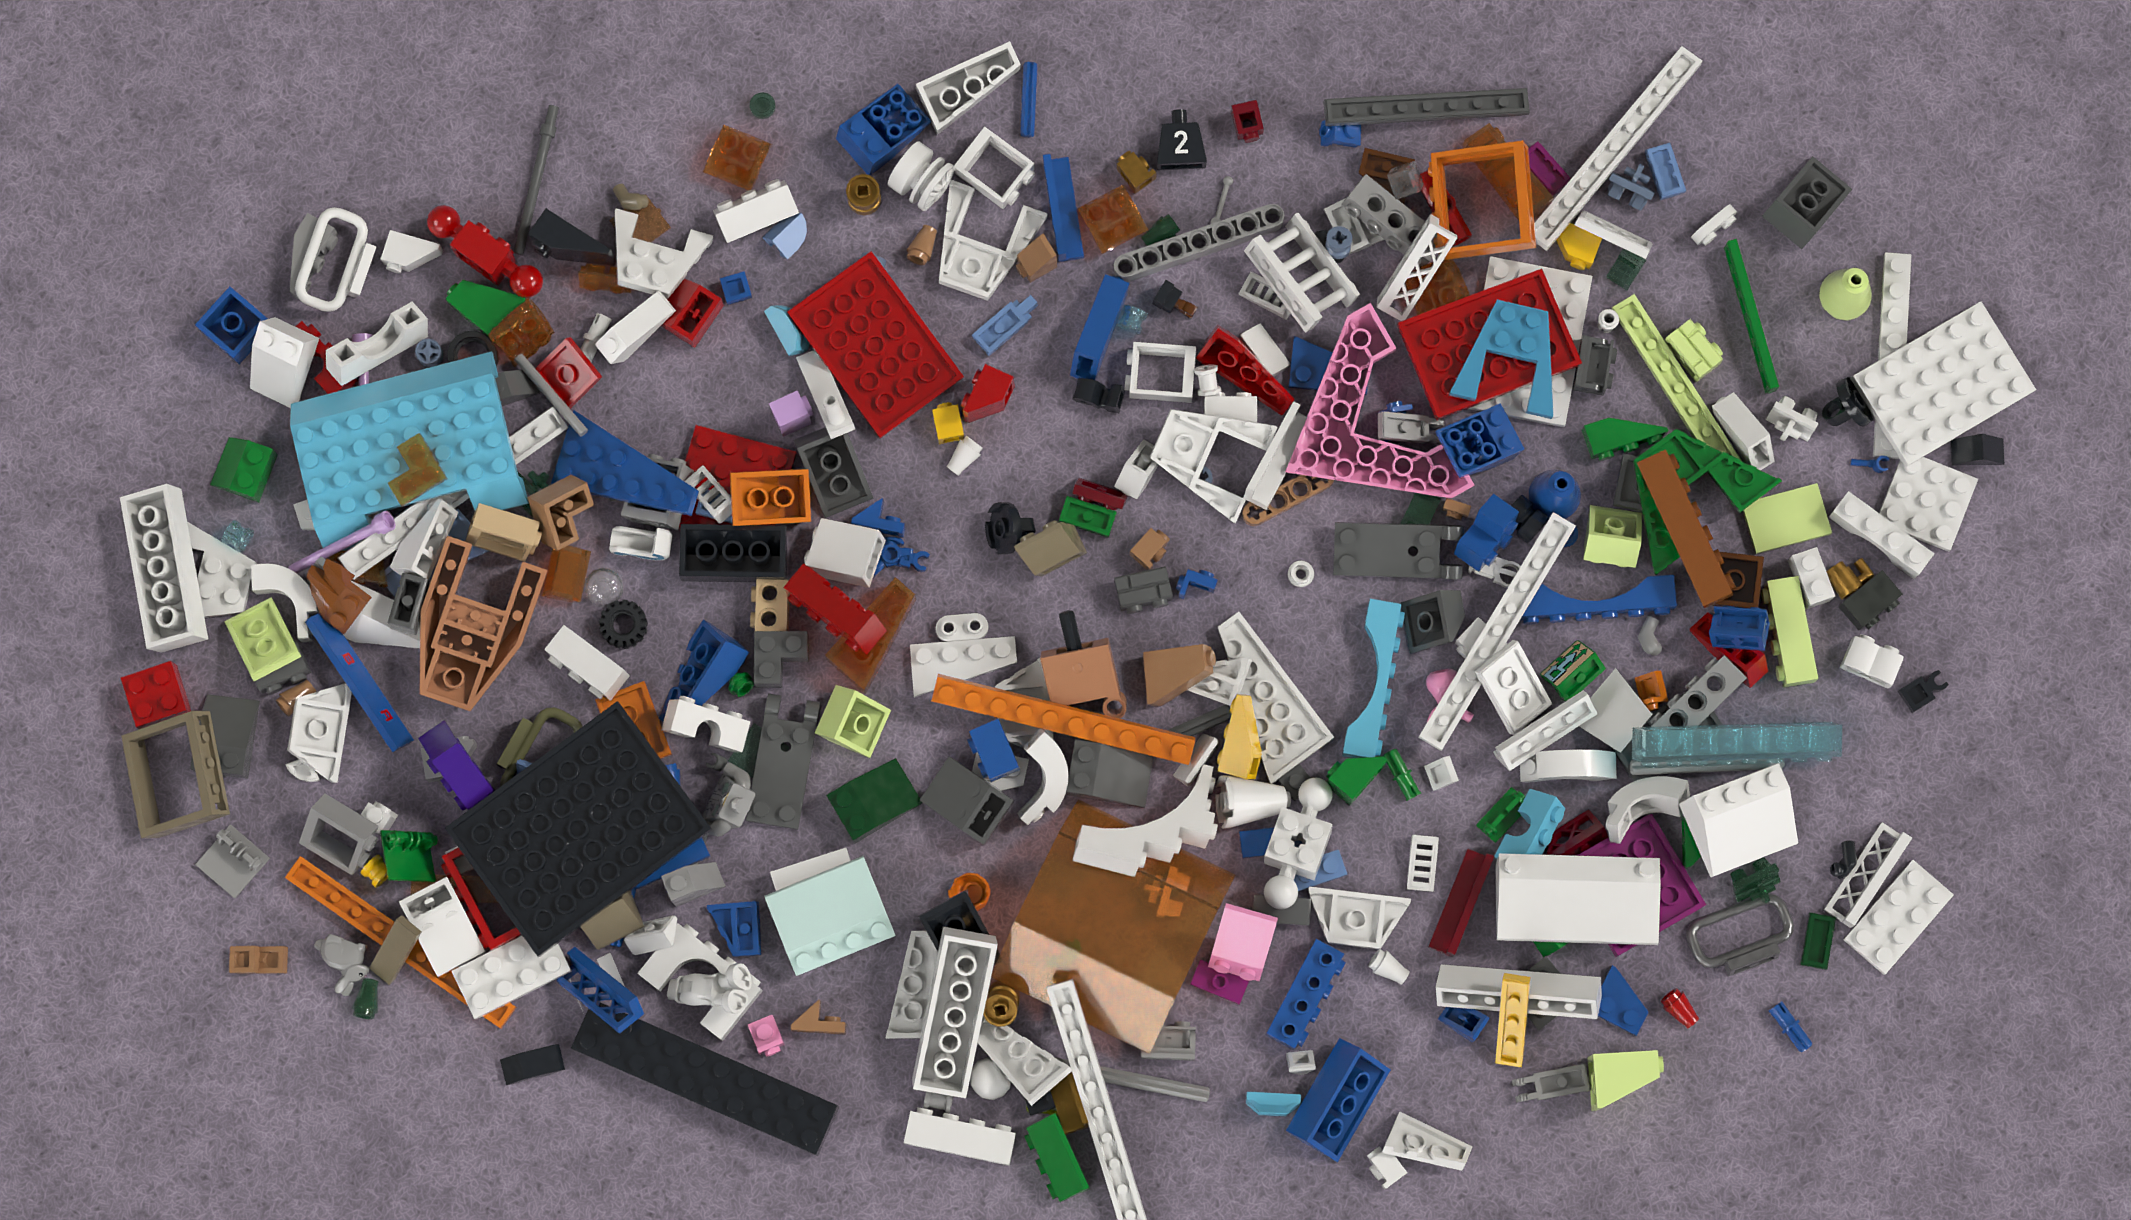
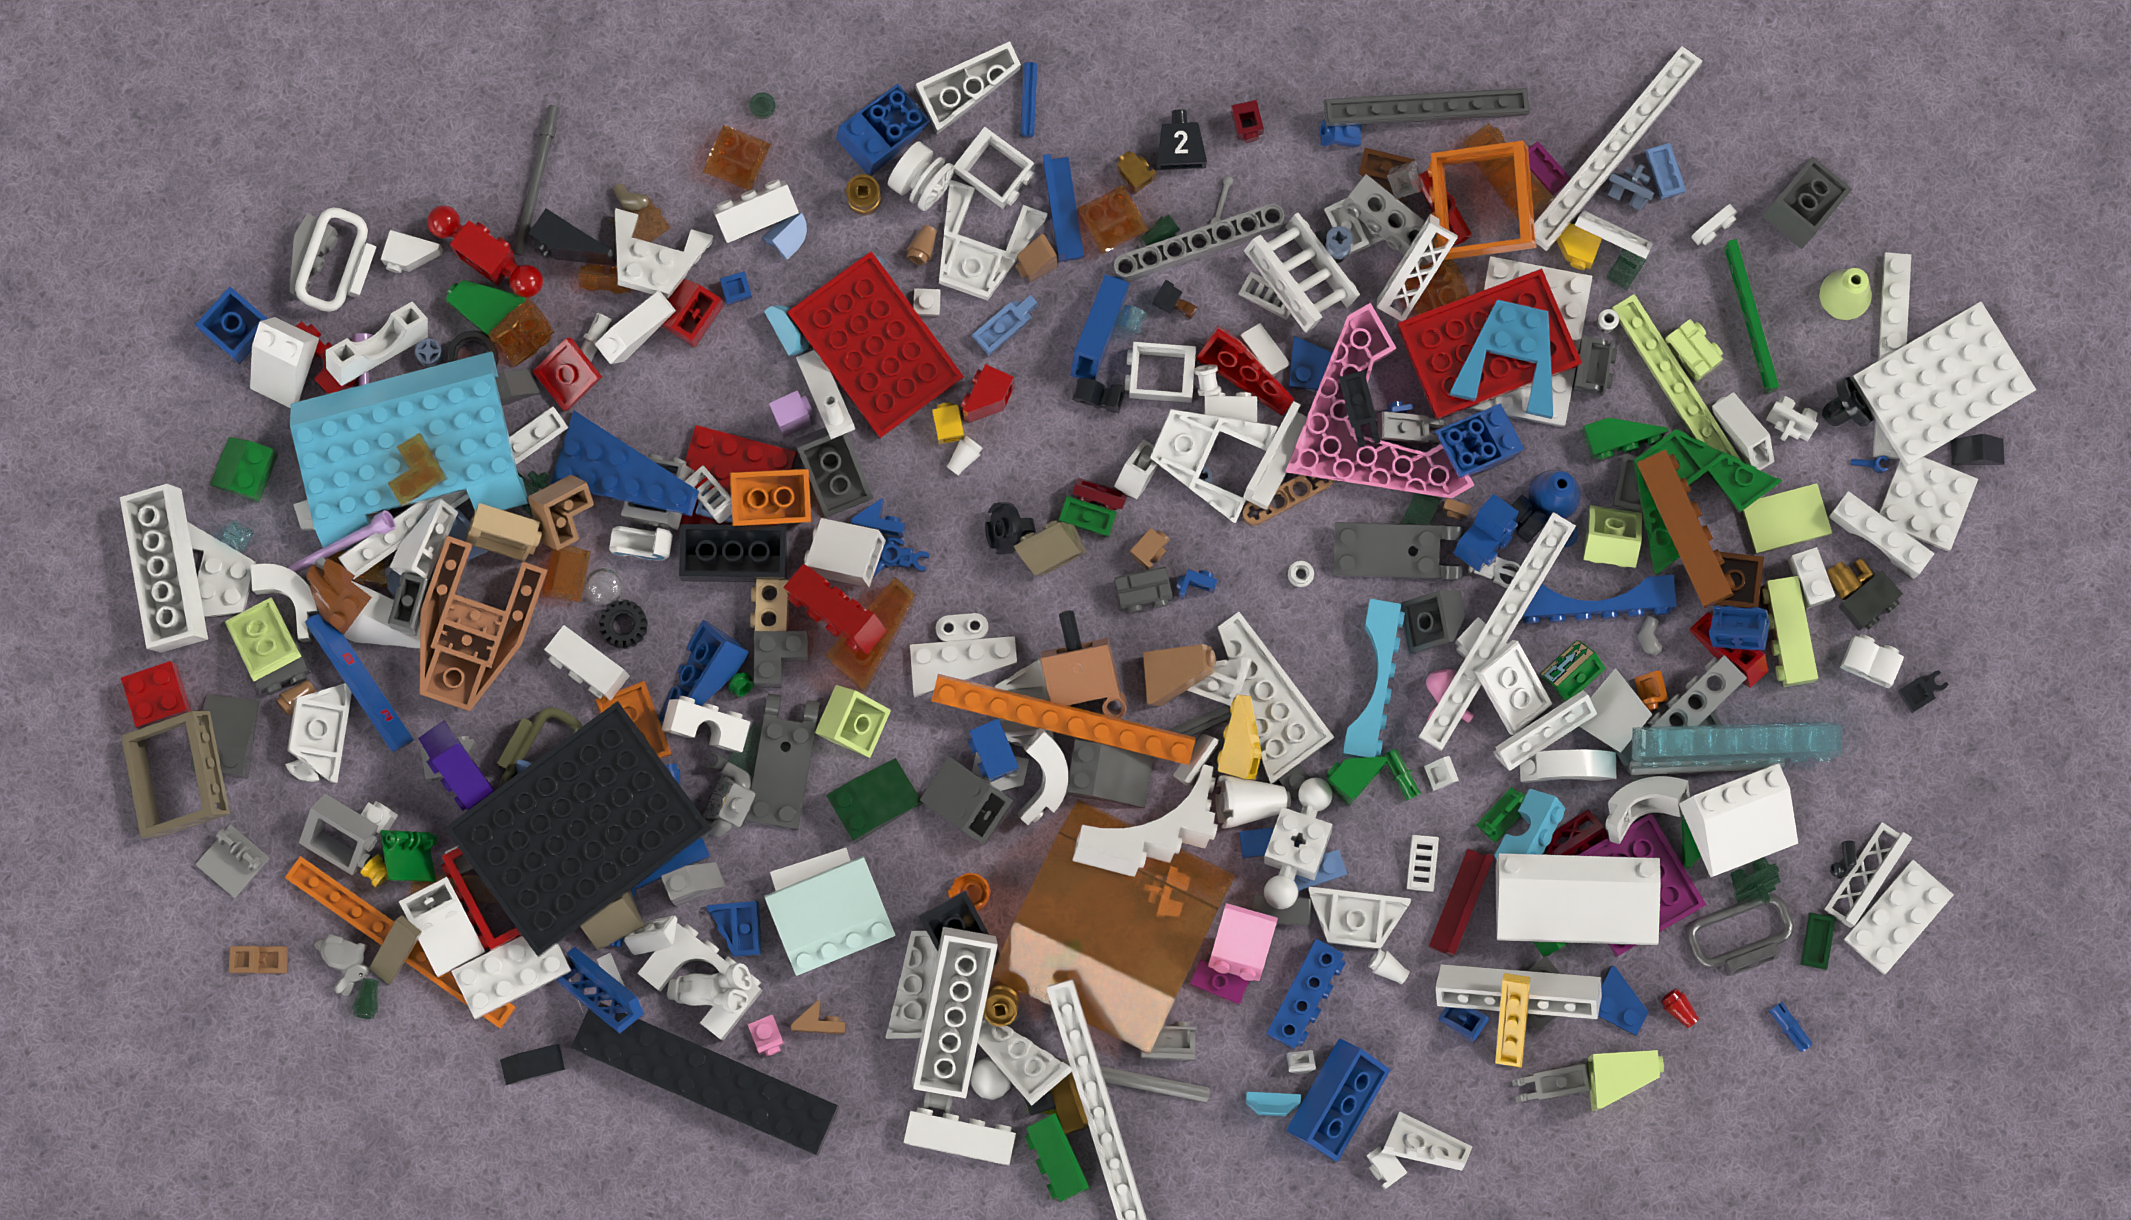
light grey bar [514,354,588,437] -> none
none -> white plate [914,288,941,317]
none -> black hinge [1338,370,1381,448]

